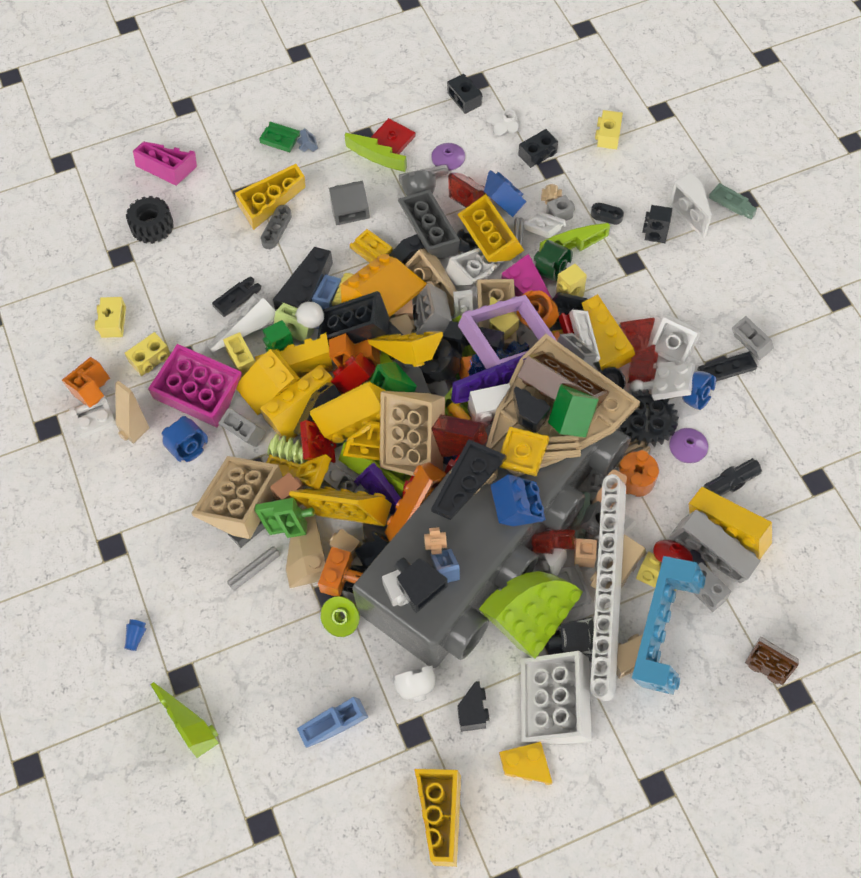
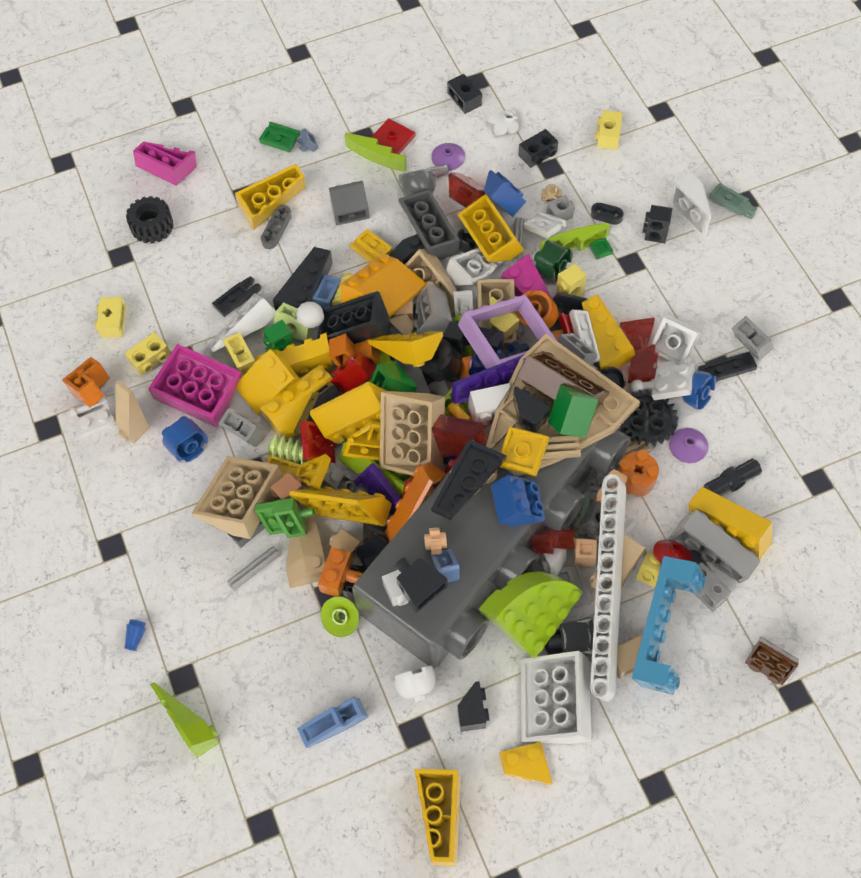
none -> green tile [589,237,613,260]

